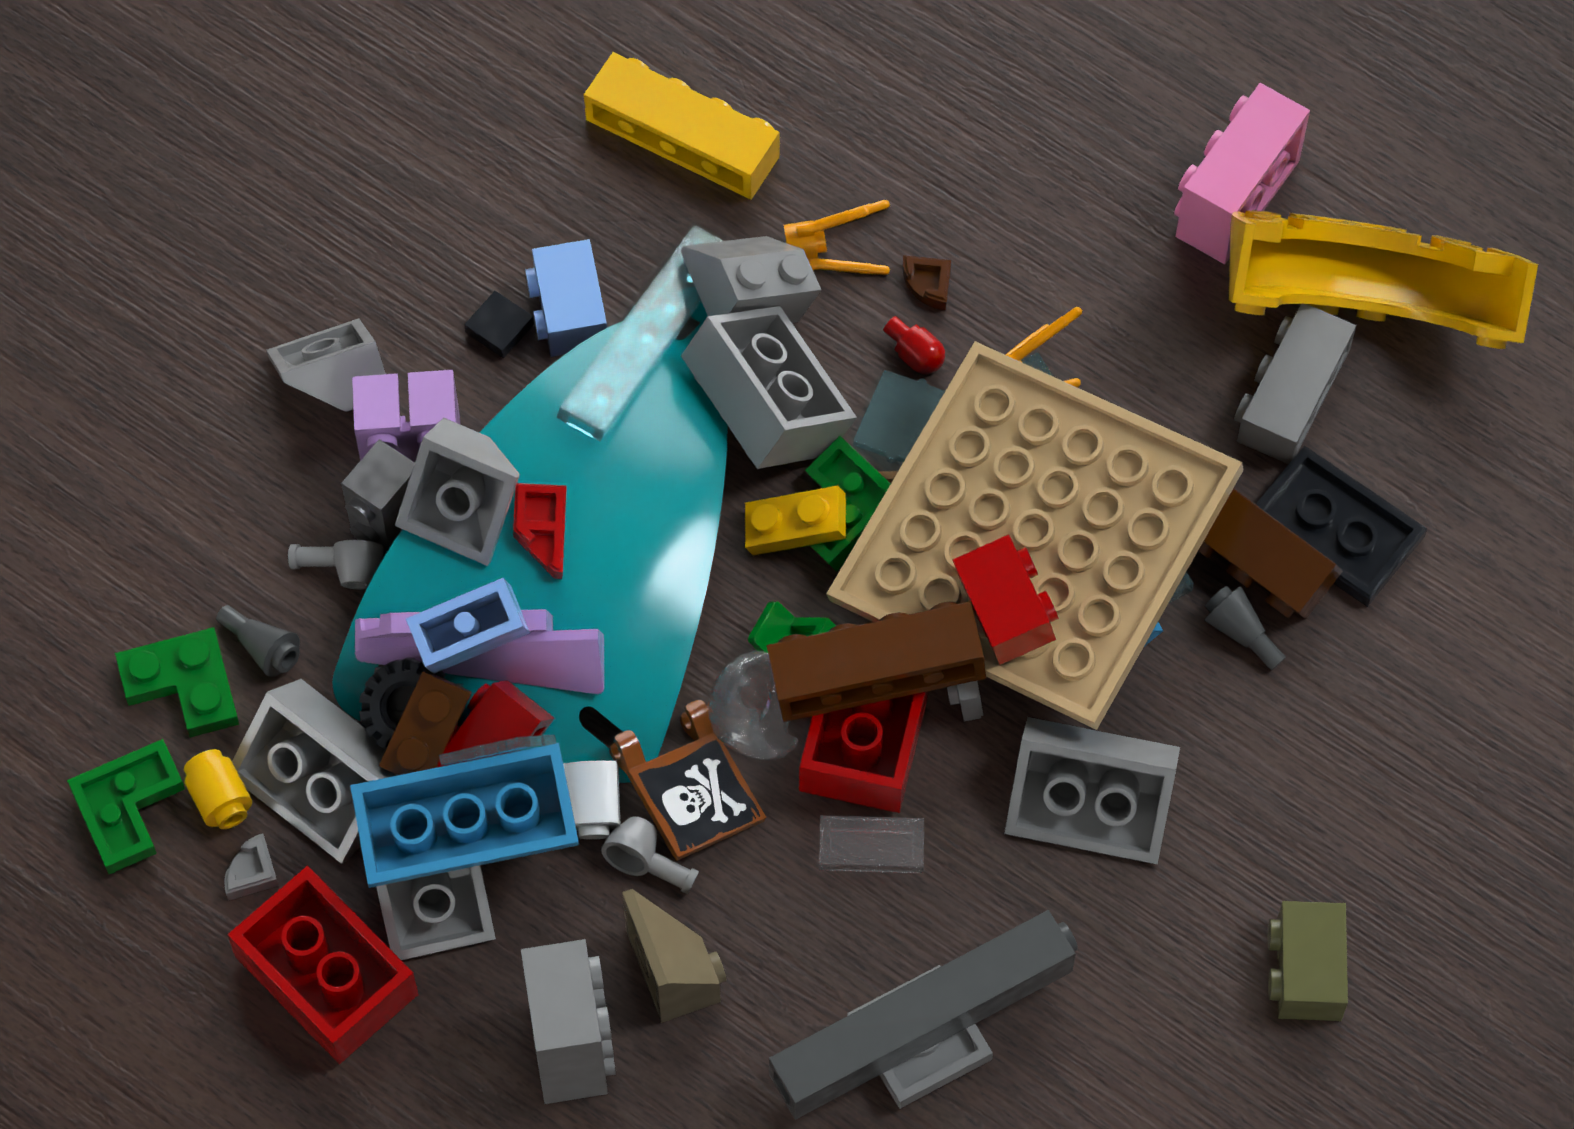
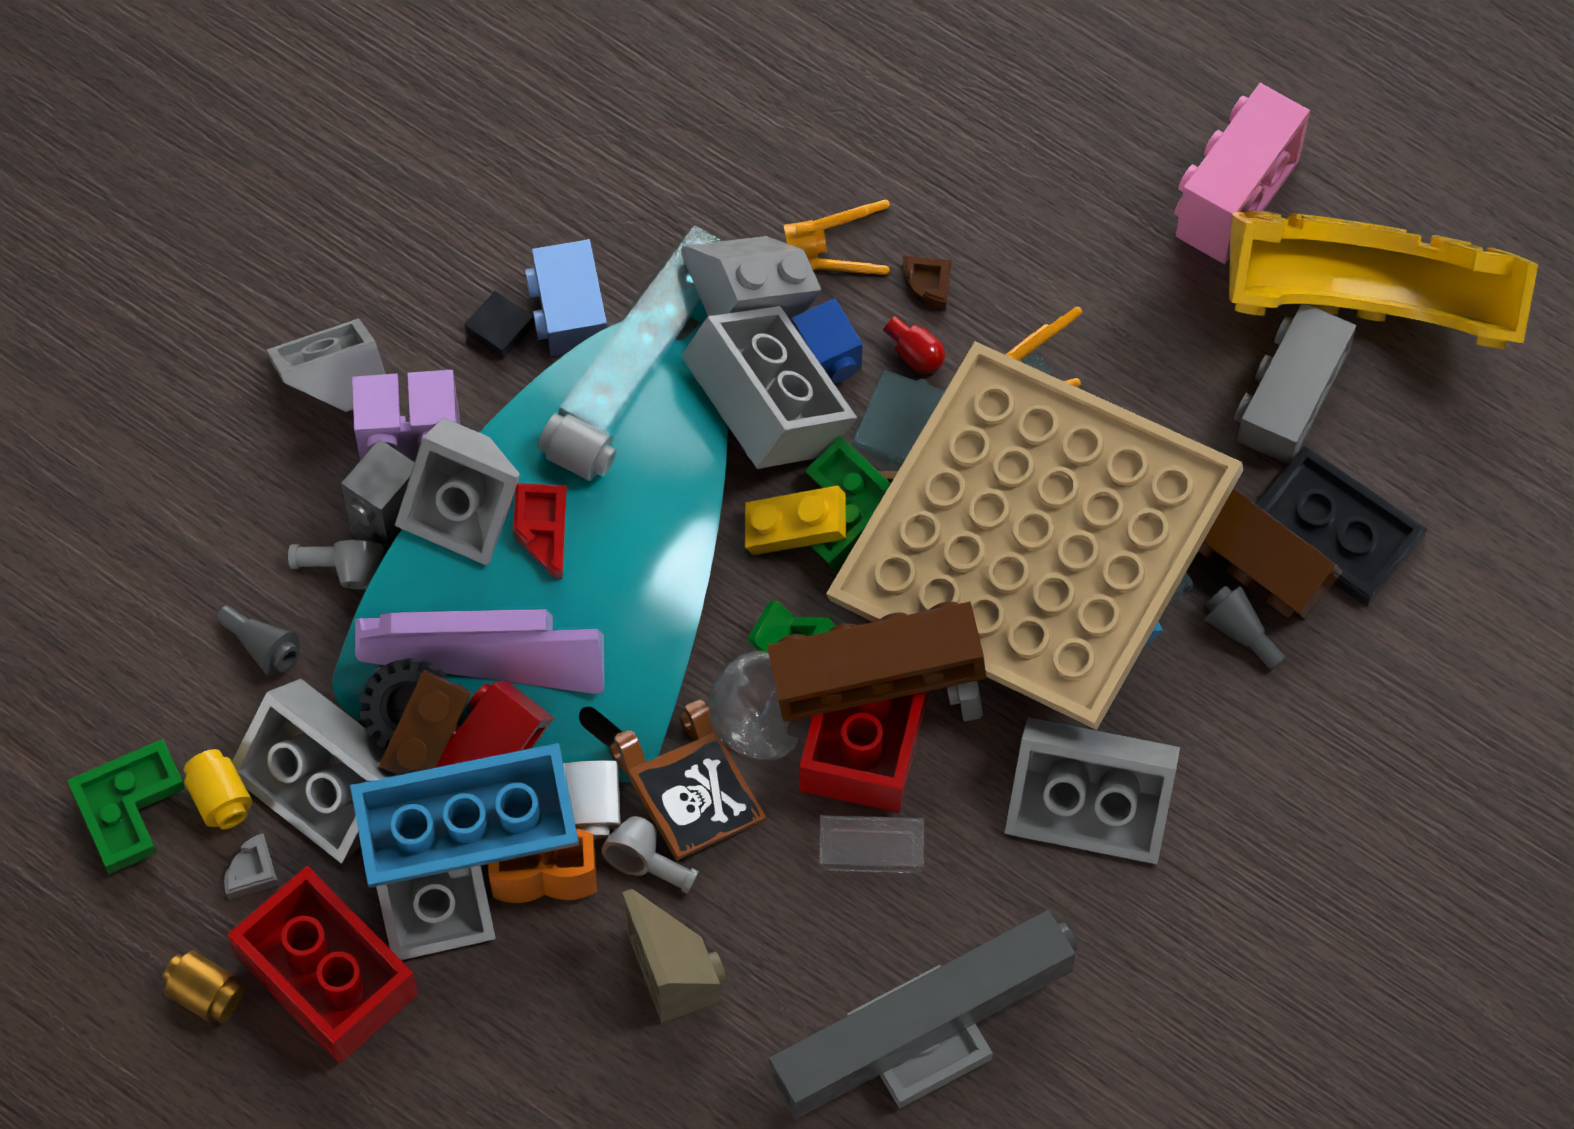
green plate [115,627,240,738] -> none
light blue brick [406,578,530,674] -> none
clear light blue piece [439,735,556,765] -> none
light grey brick [521,939,616,1104] -> none
yellow brick [584,52,780,200] -> none
red brick [952,534,1059,665] -> none
olive brick [1268,901,1348,1021] -> none
none -> pearl gold brick [162,950,245,1023]
none -> orange brick [488,829,597,903]
none -> light grey brick [537,413,617,481]
none -> blue brick [791,298,863,383]

